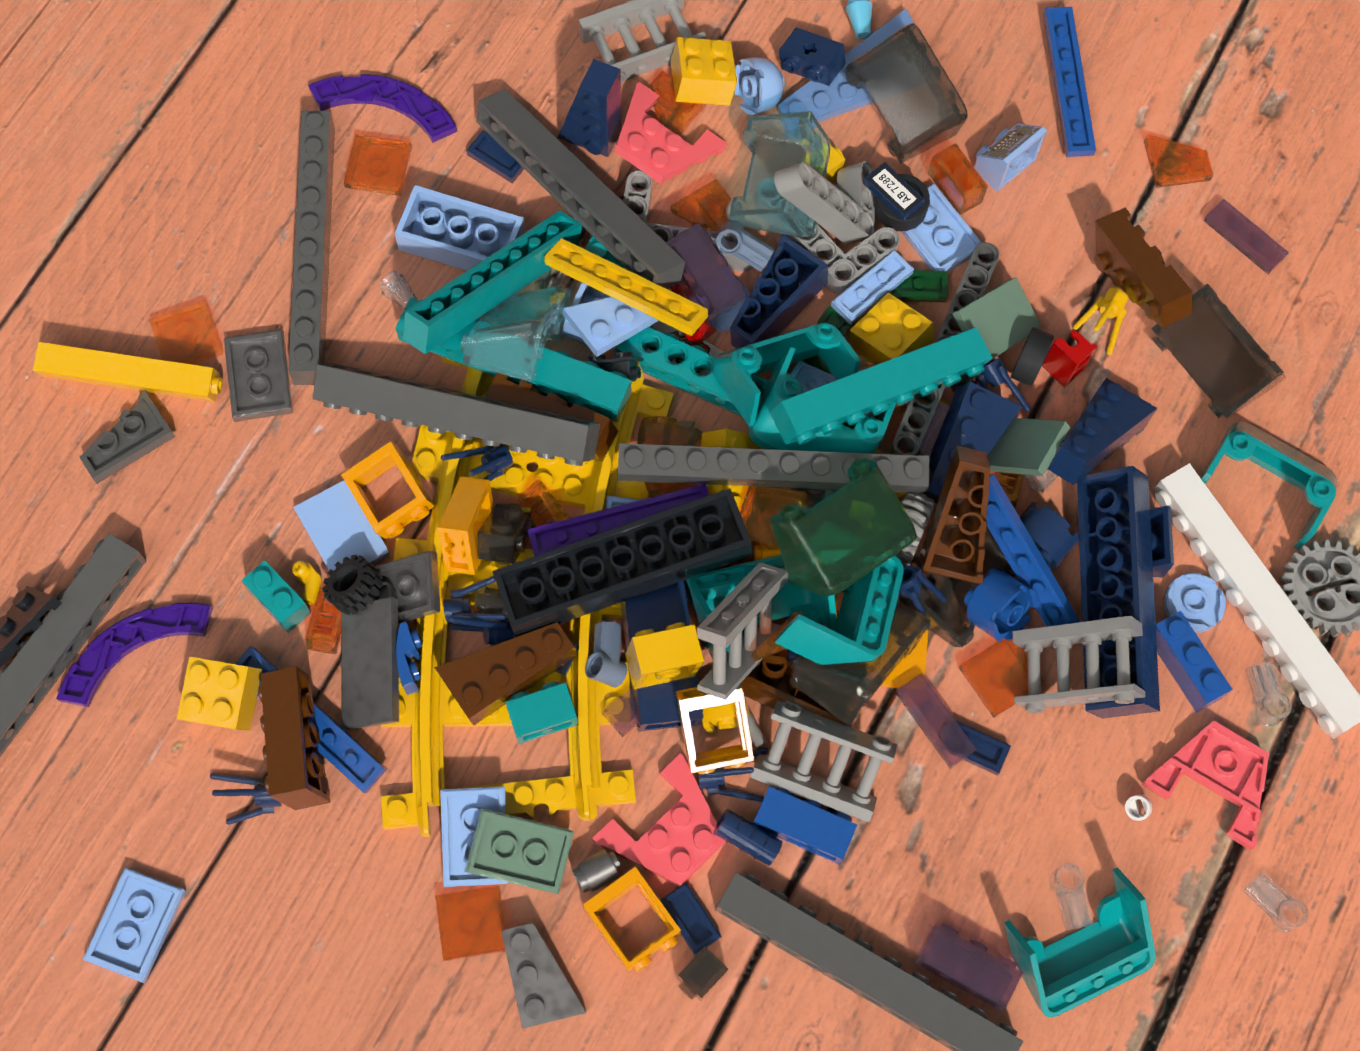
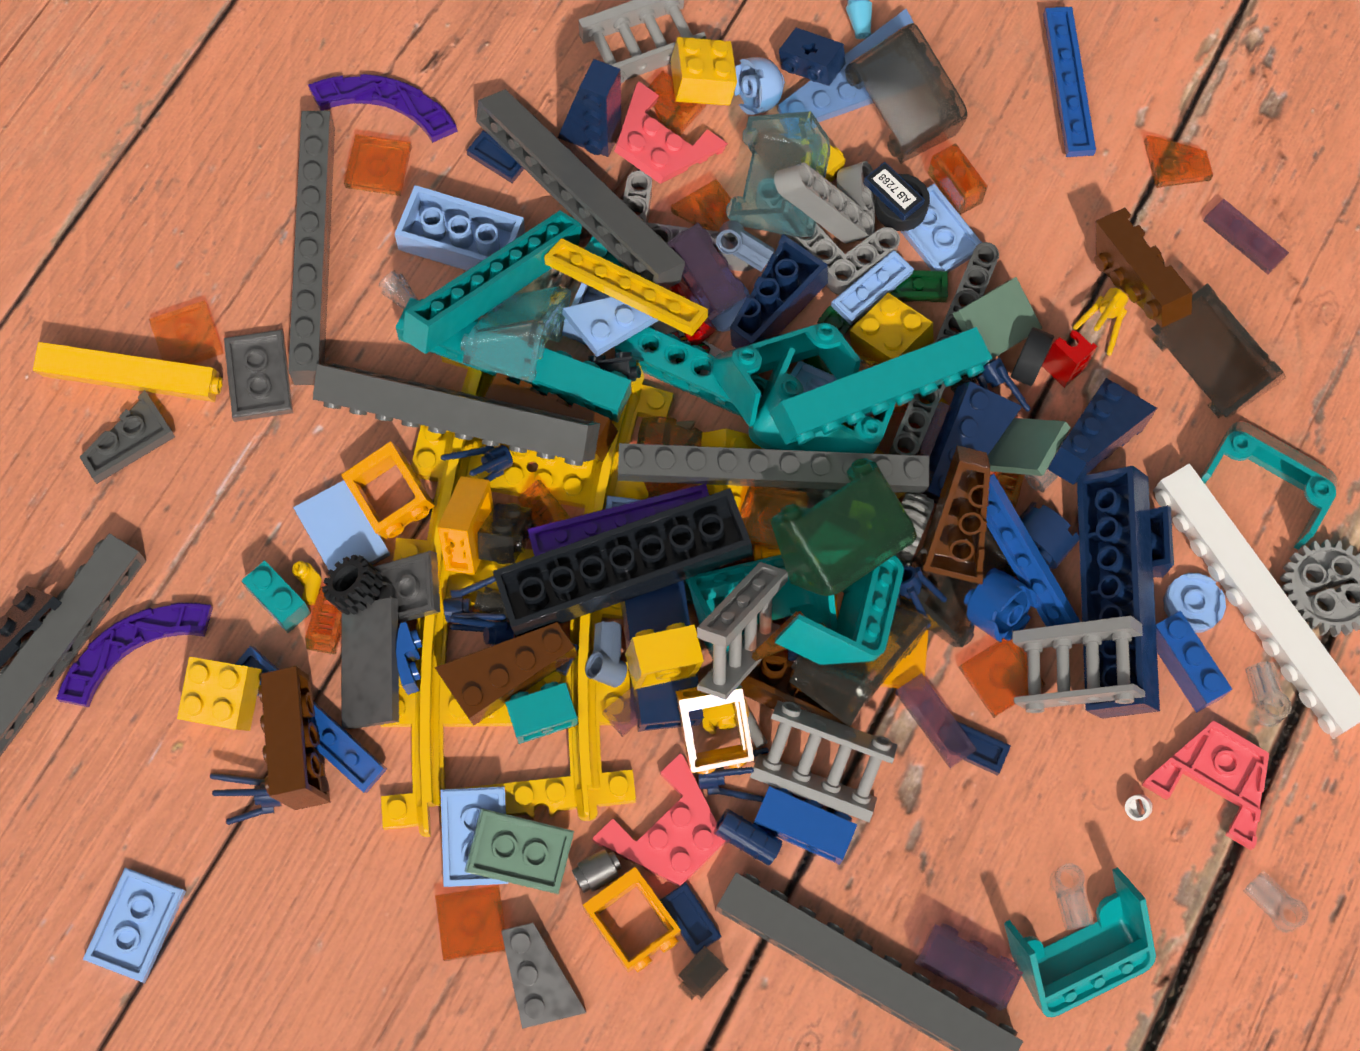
light blue slope [974,123,1047,192] -> none

